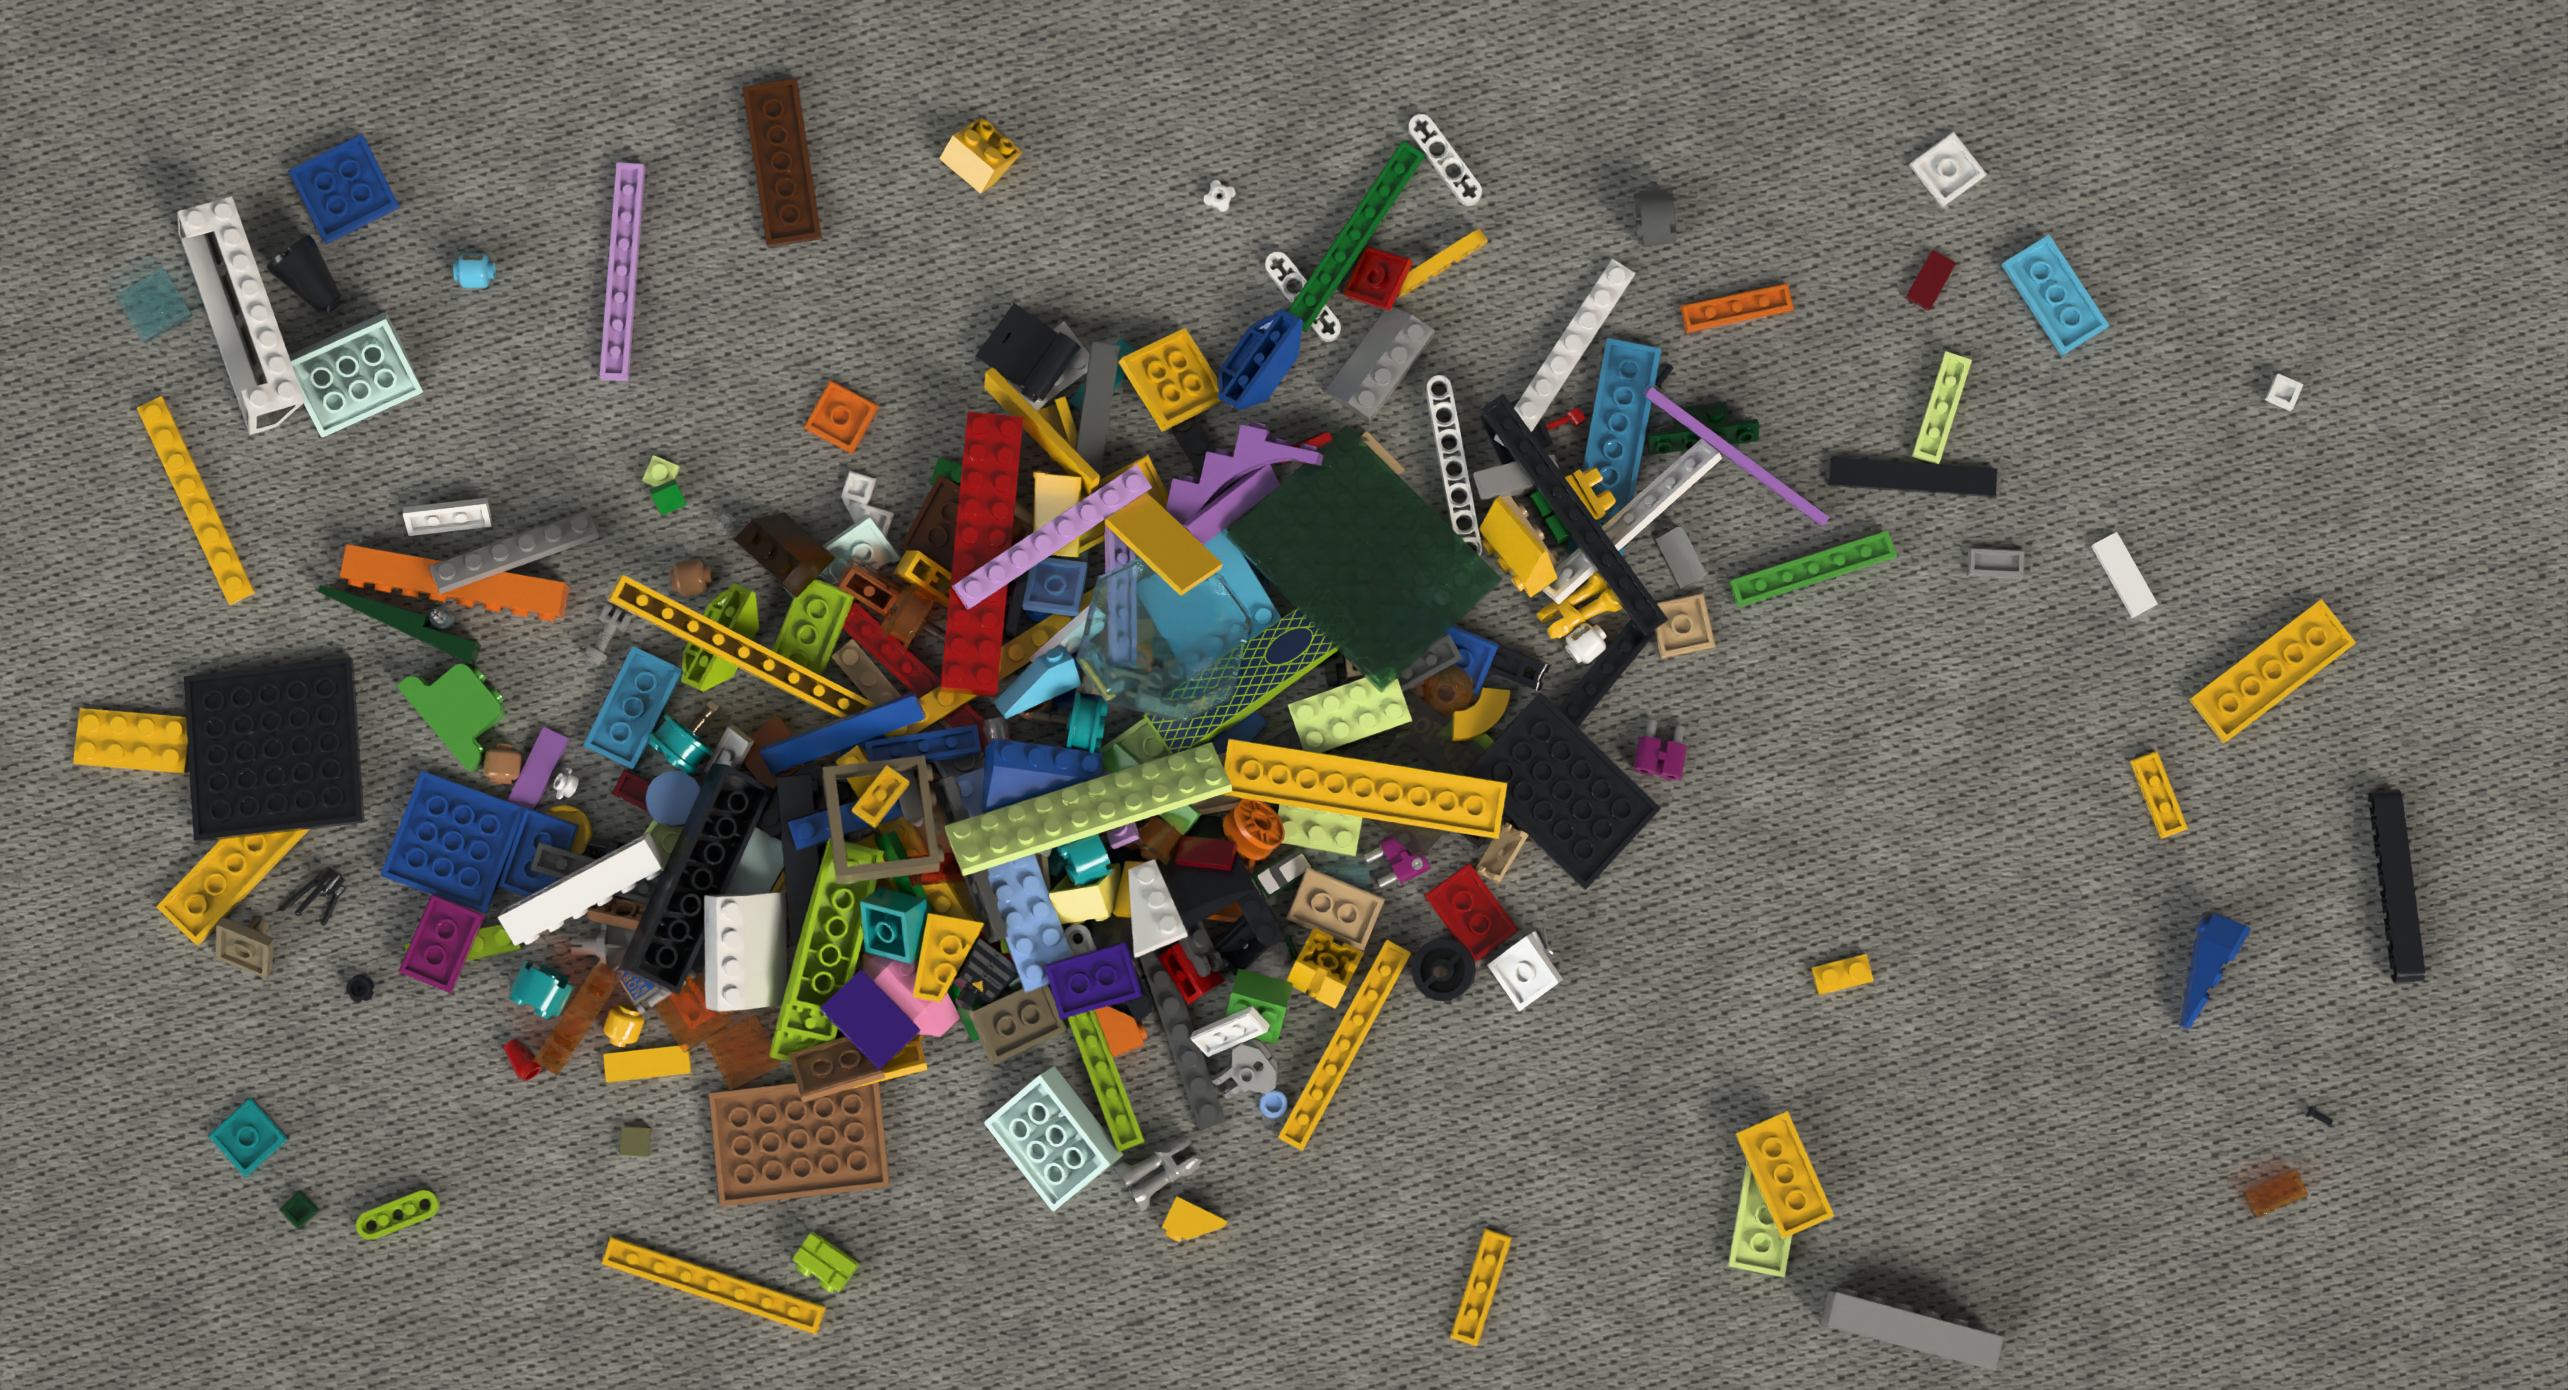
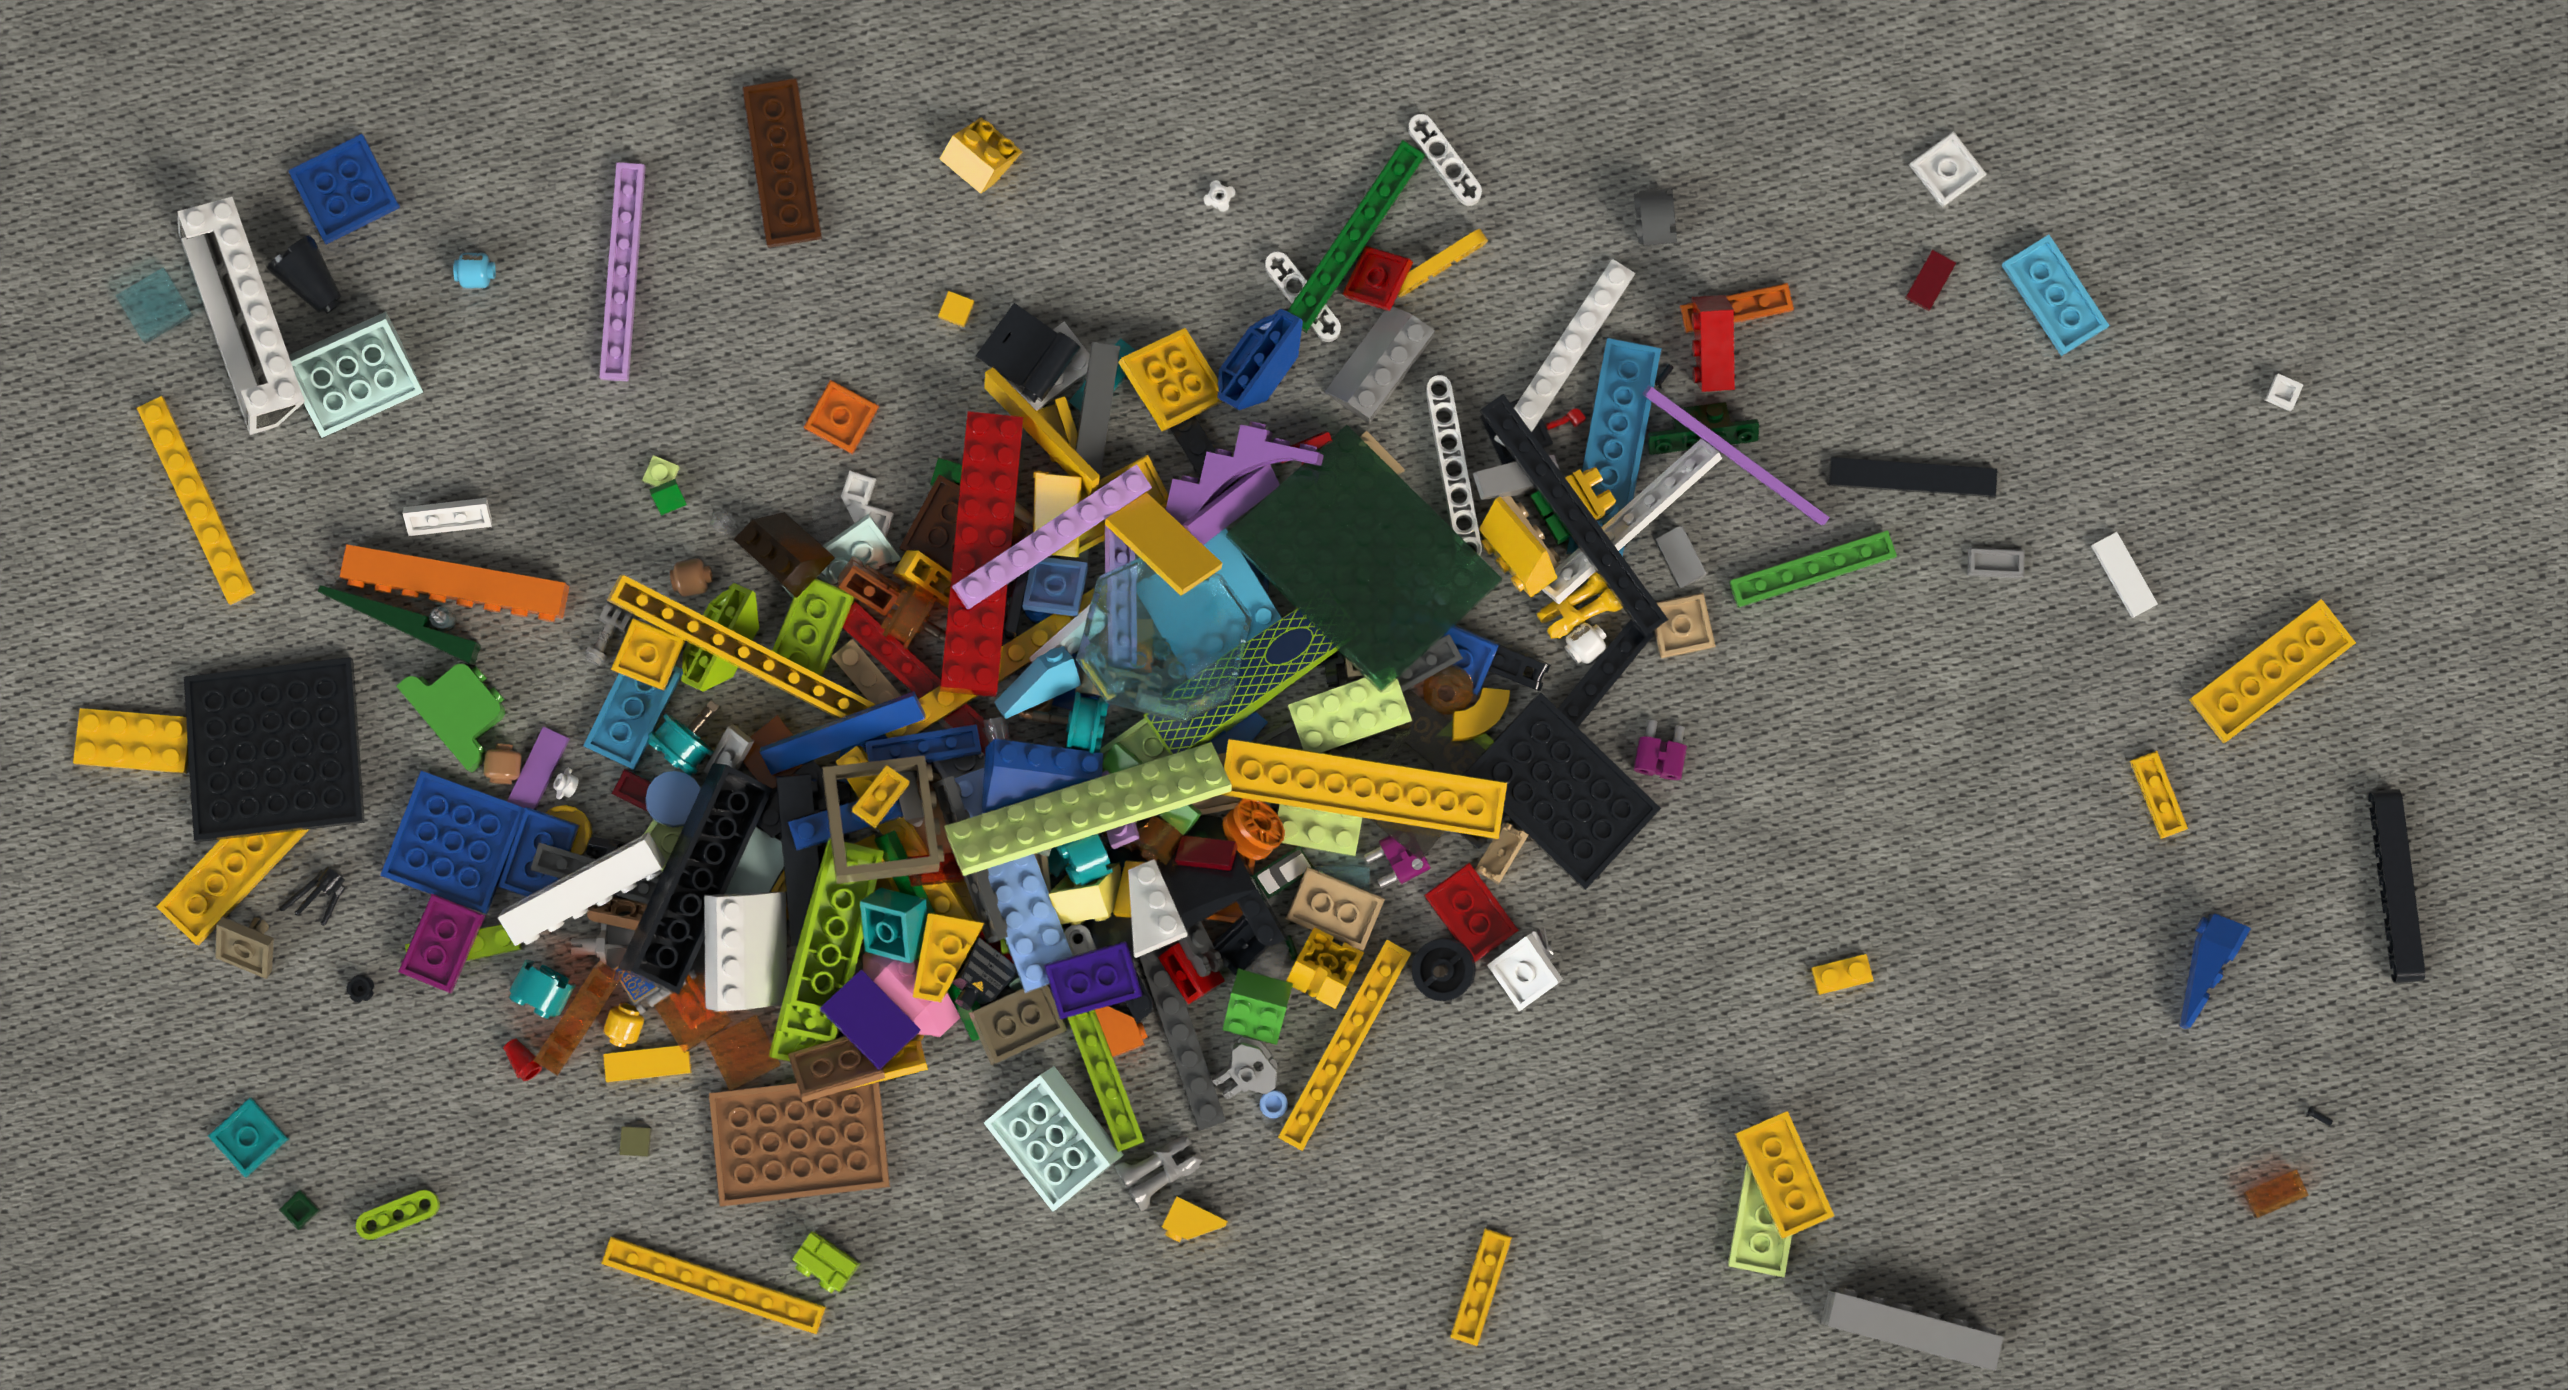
light grey plate [429,510,599,594] -> none
white tile [1190,1006,1270,1057] -> none
yellowish green plate [1912,351,1972,464] -> none
none -> yellow tile [611,618,685,691]
none -> yellow tile [938,291,975,328]
none -> red wedge [1692,295,1735,392]

